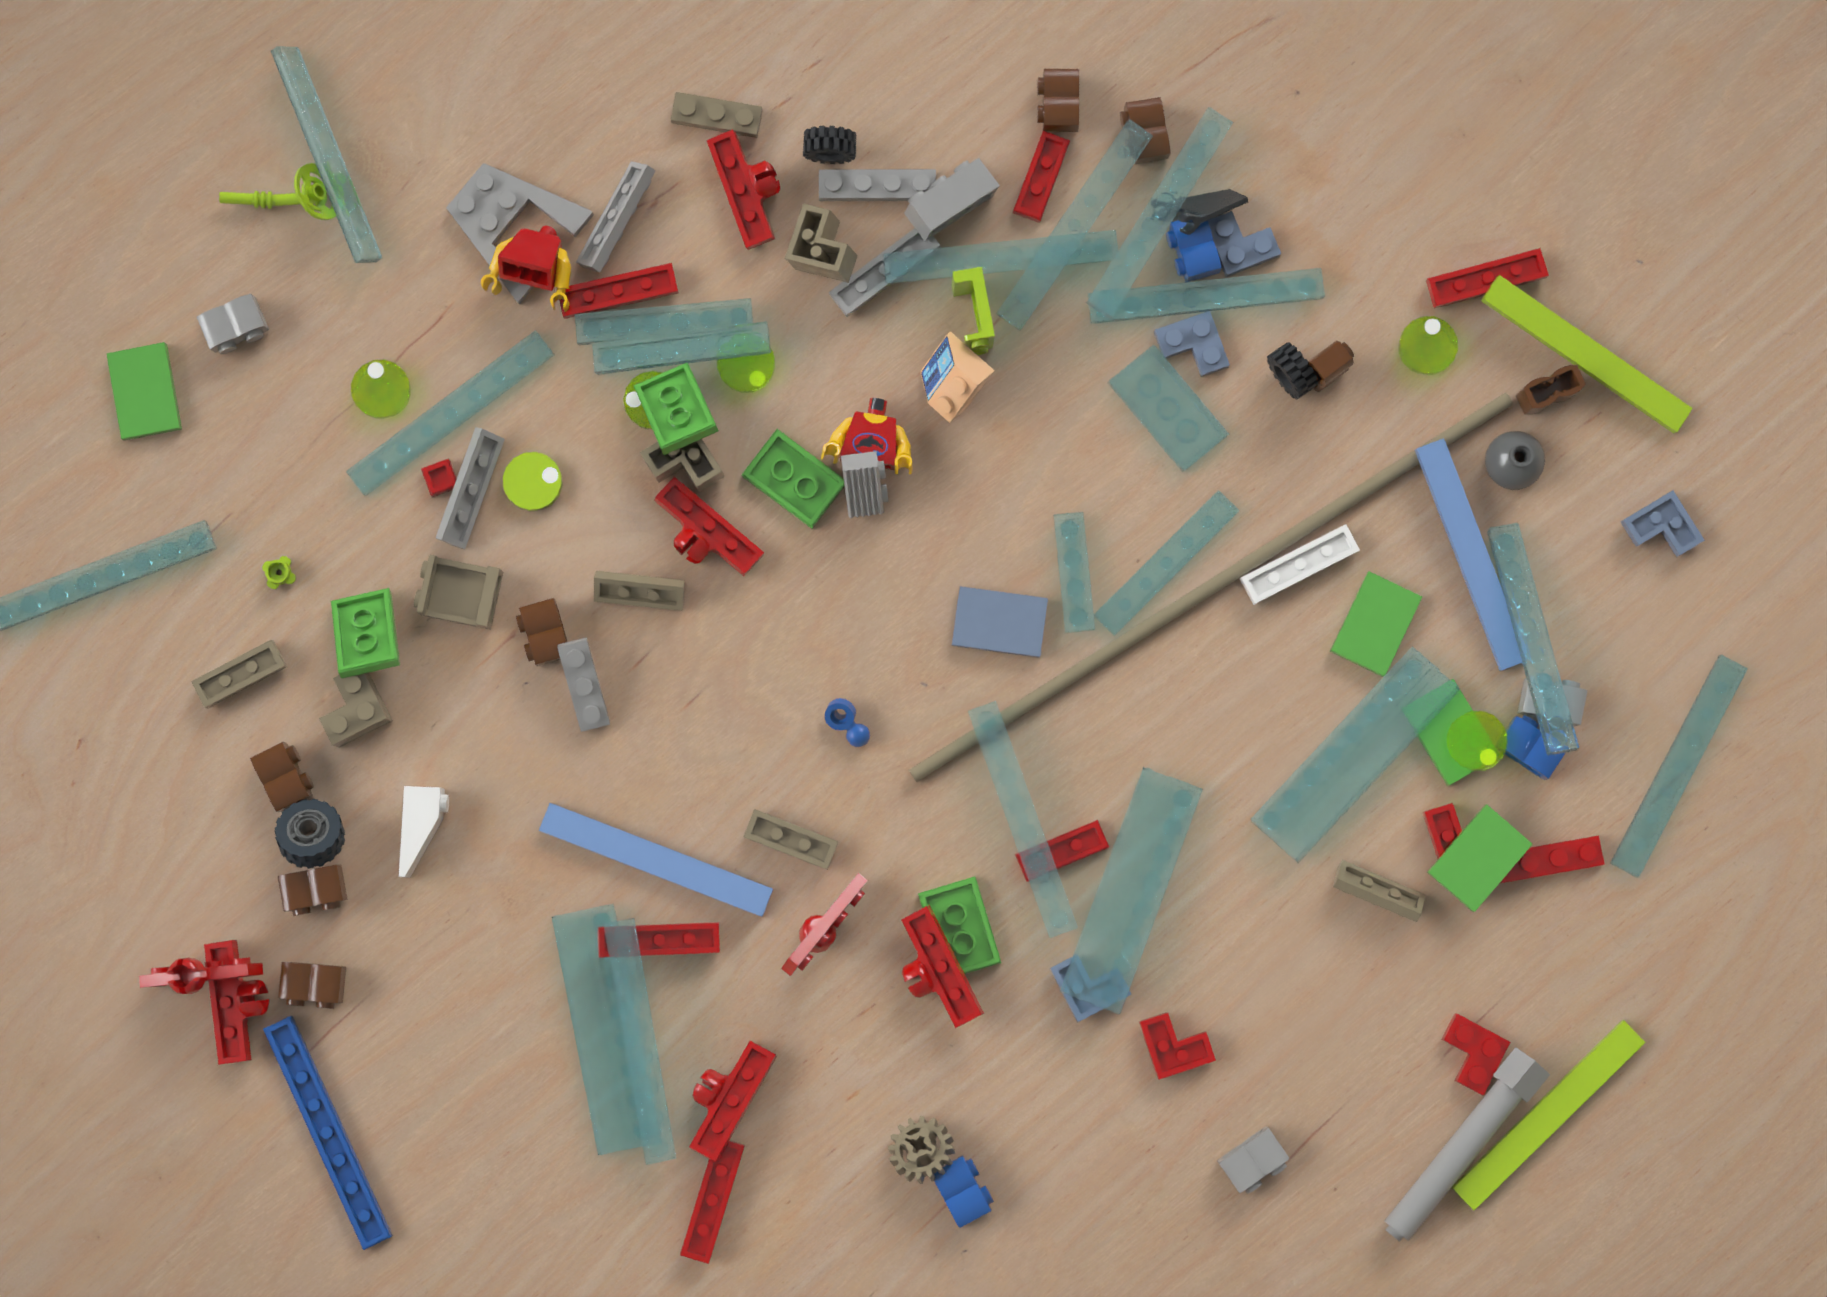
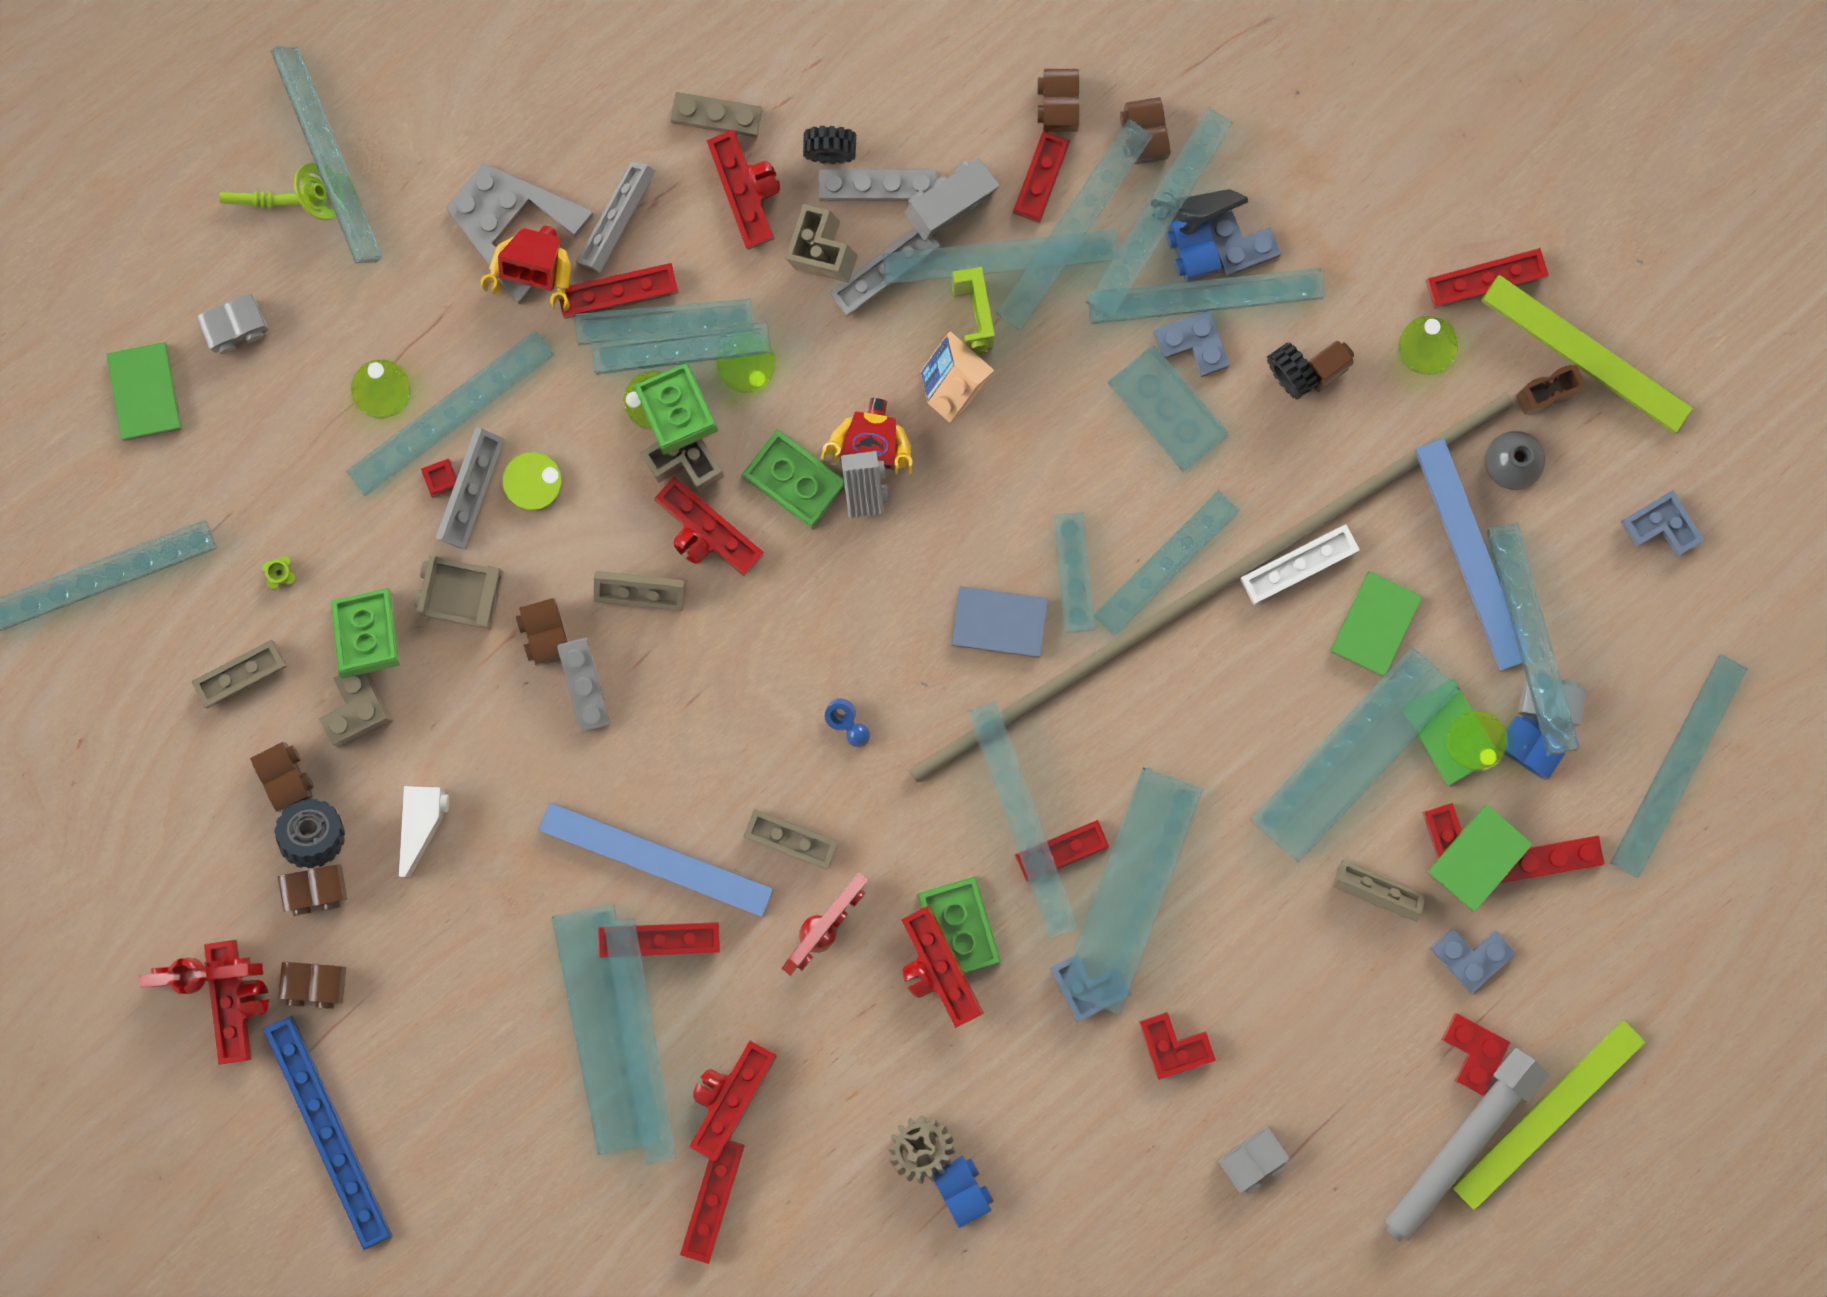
none -> sand blue plate [1430,929,1516,994]

